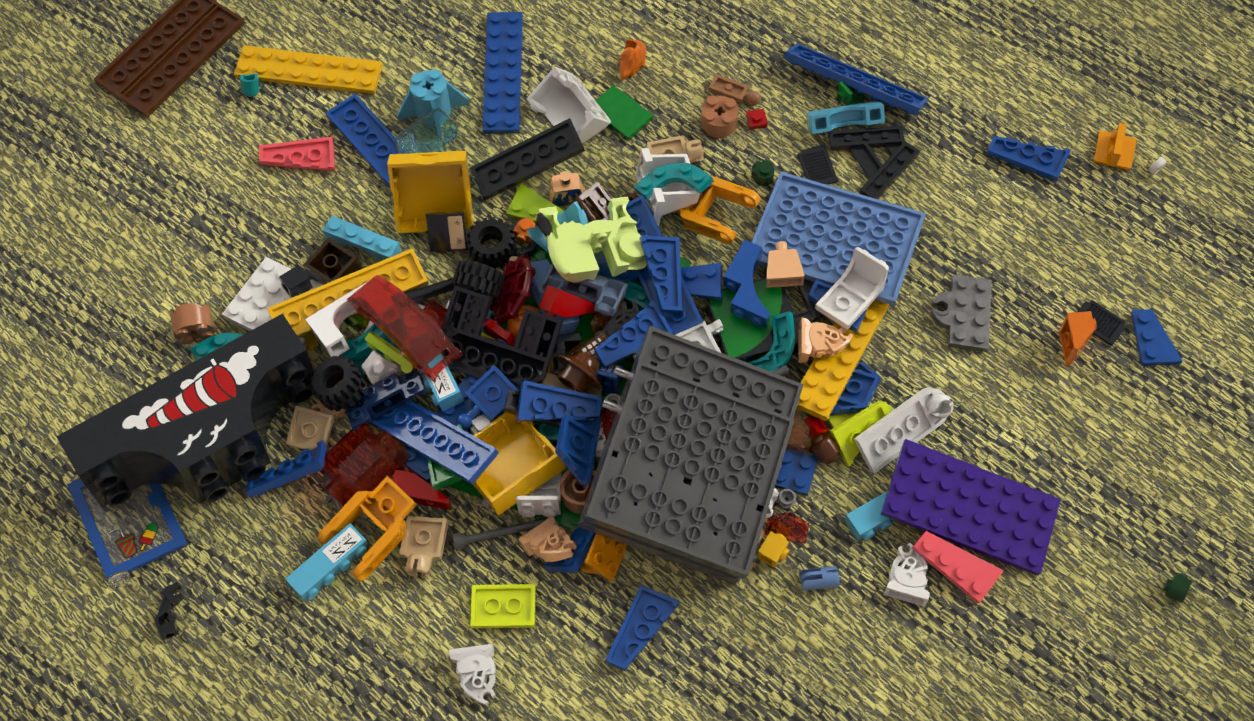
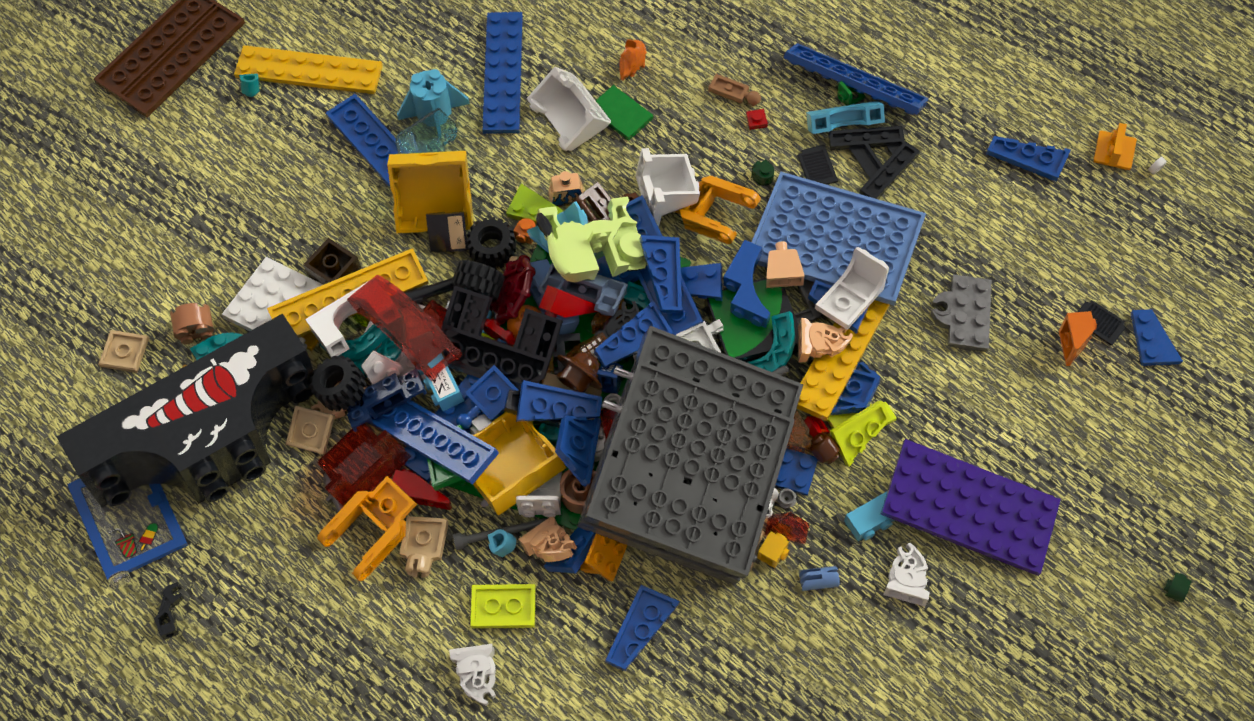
blue wing [246,440,327,498] -> none
coral wing [259,137,336,171] -> none
black brick [279,265,312,298] -> none
medium azure brick [285,523,369,602] -> none
medium azure arch [323,216,402,262] -> none
lime plate [365,331,415,373] -> none
black plate [470,118,585,200] -> none
black arm [514,240,539,257] -> none
teal plate [633,163,714,200] -> none
tan plate [647,135,704,164] -> none
nougat brick [701,96,738,138] -> none
white plate [854,387,954,474] -> none
coral wing [912,531,1004,604] -> none
none -> tan tile [98,330,149,373]
none -> medium azure plate [488,529,516,557]

